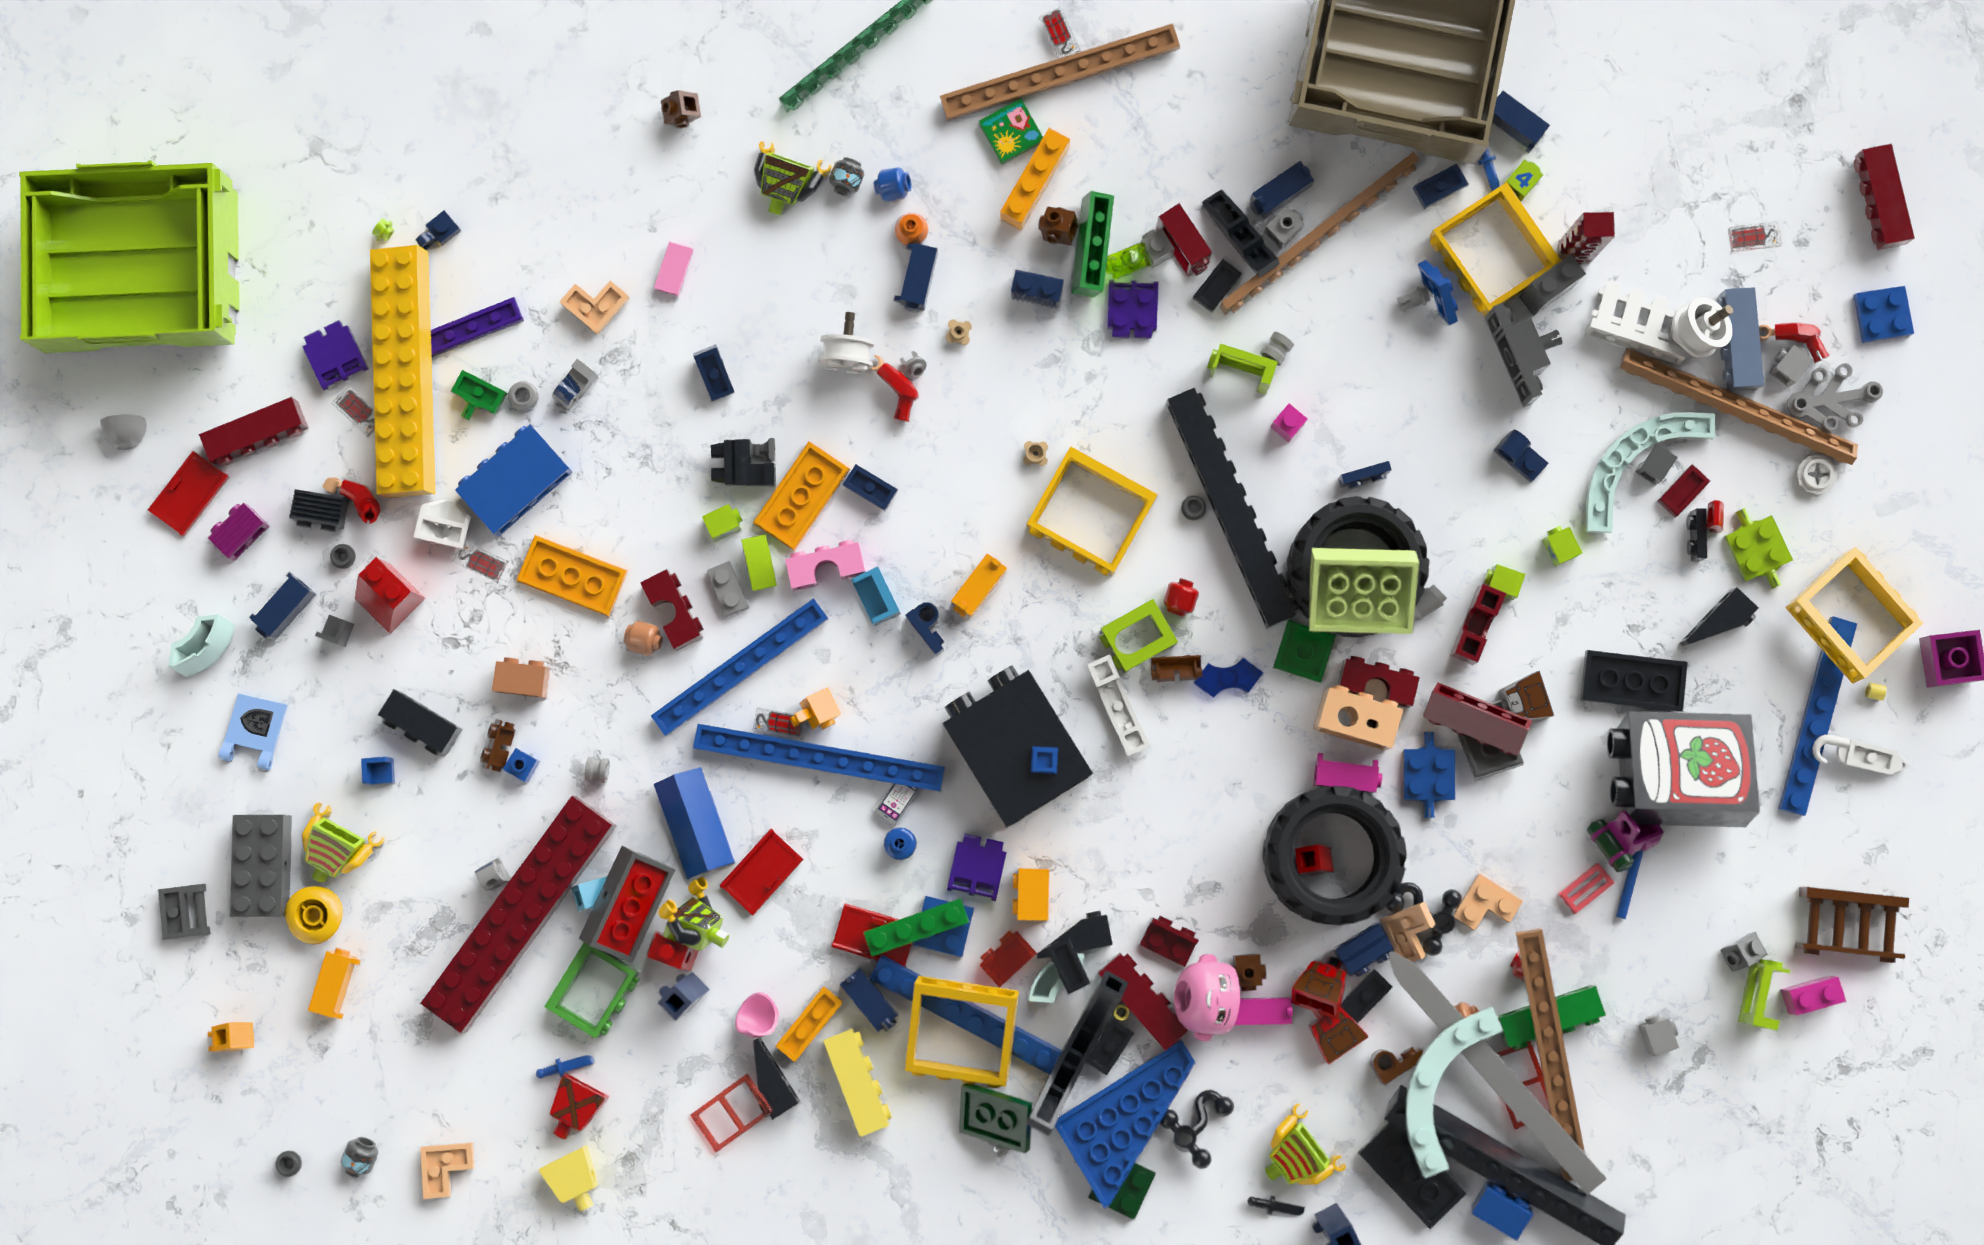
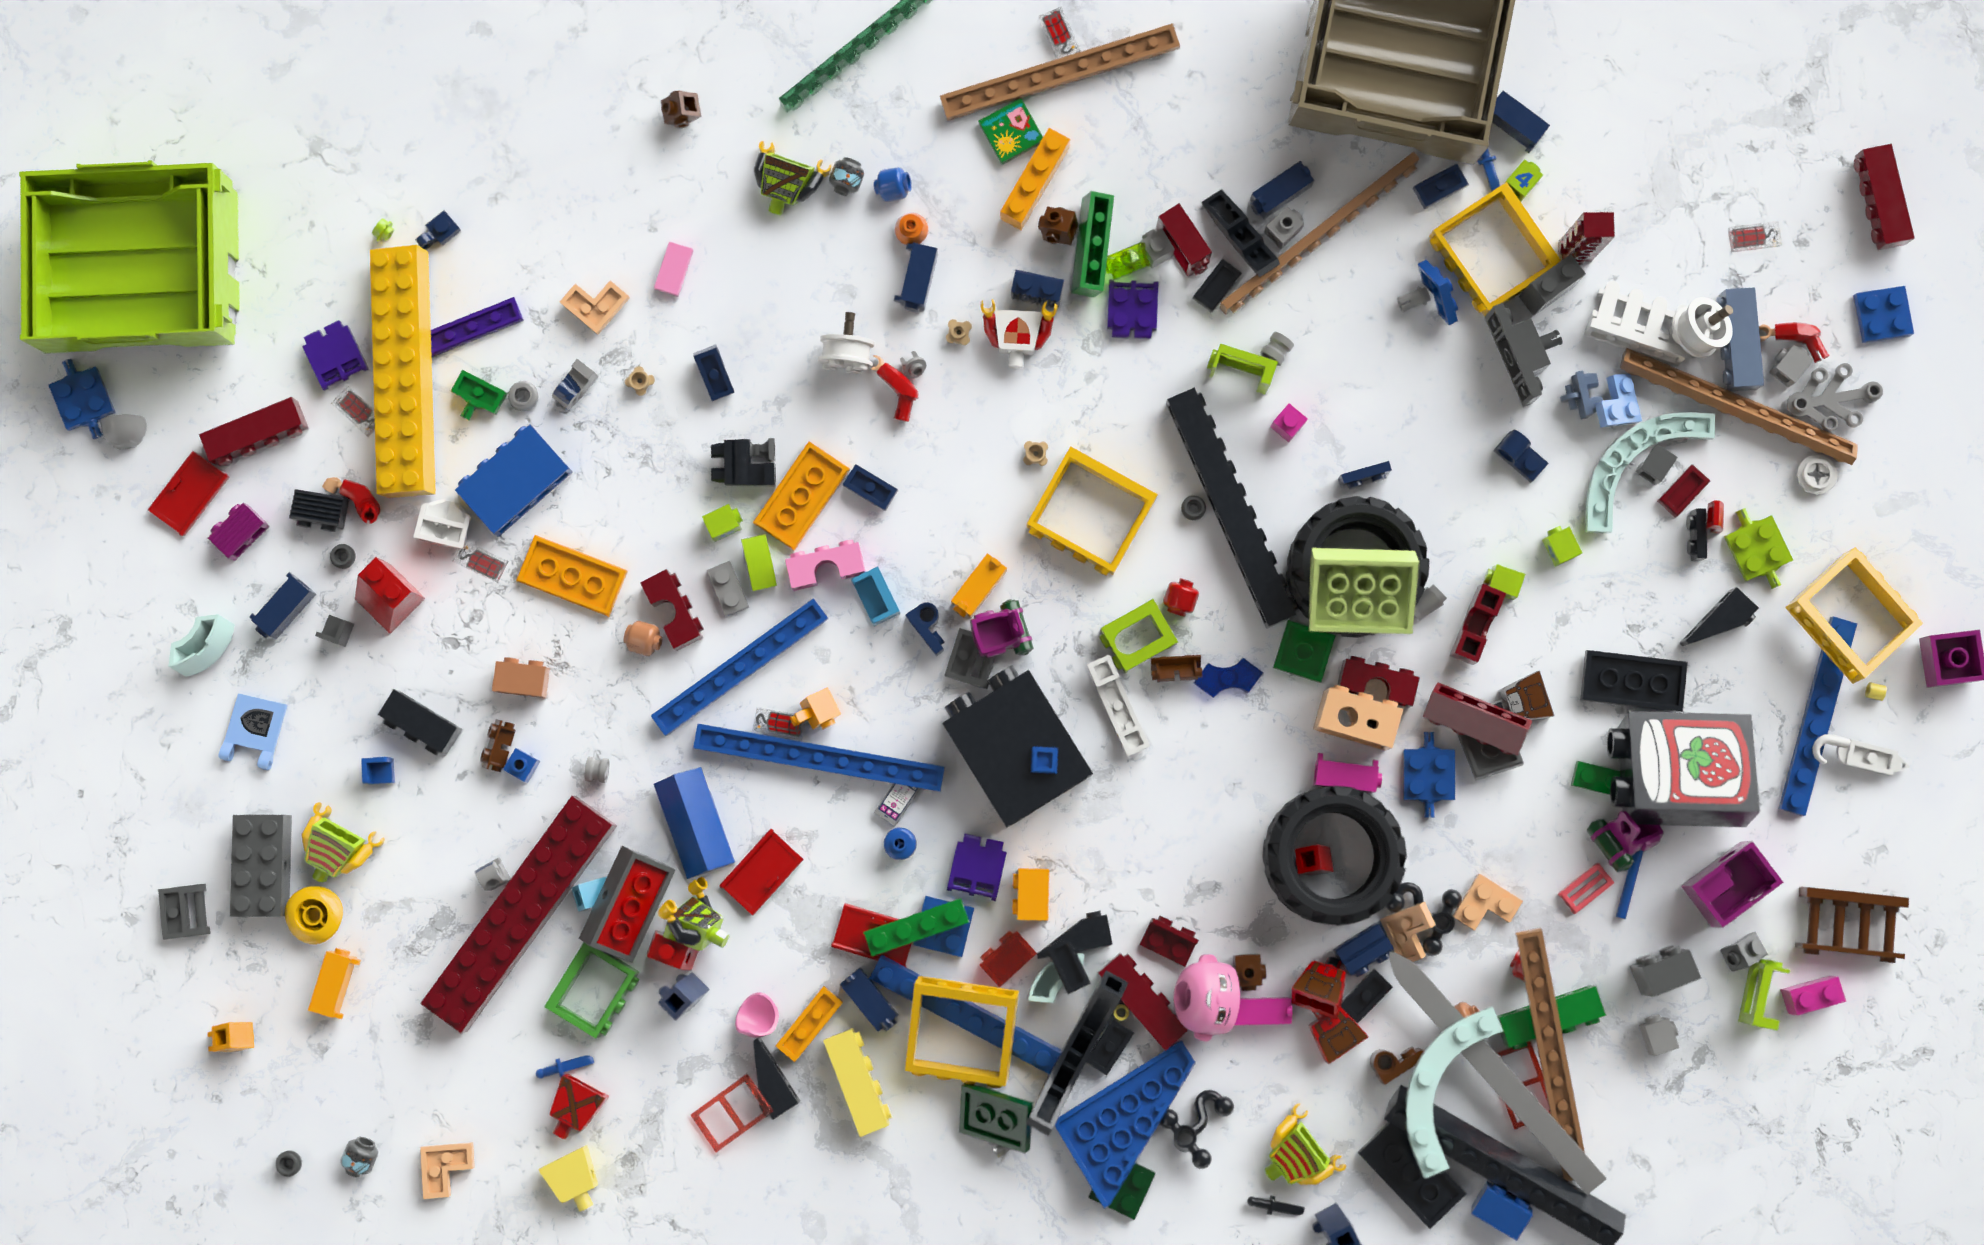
none -> blue plate [48,359,116,439]
none -> tan plate [625,366,655,396]
none -> dark grey plate [944,628,995,690]
none -> magenta piece [970,599,1034,658]
none -> torso [980,299,1058,368]
none -> sand blue hips [1560,370,1603,420]
none -> green plate [1571,761,1620,795]
none -> light blue plate [1595,374,1642,428]
none -> dark grey brick [1630,945,1702,997]
none -> magenta piece [1681,841,1784,928]

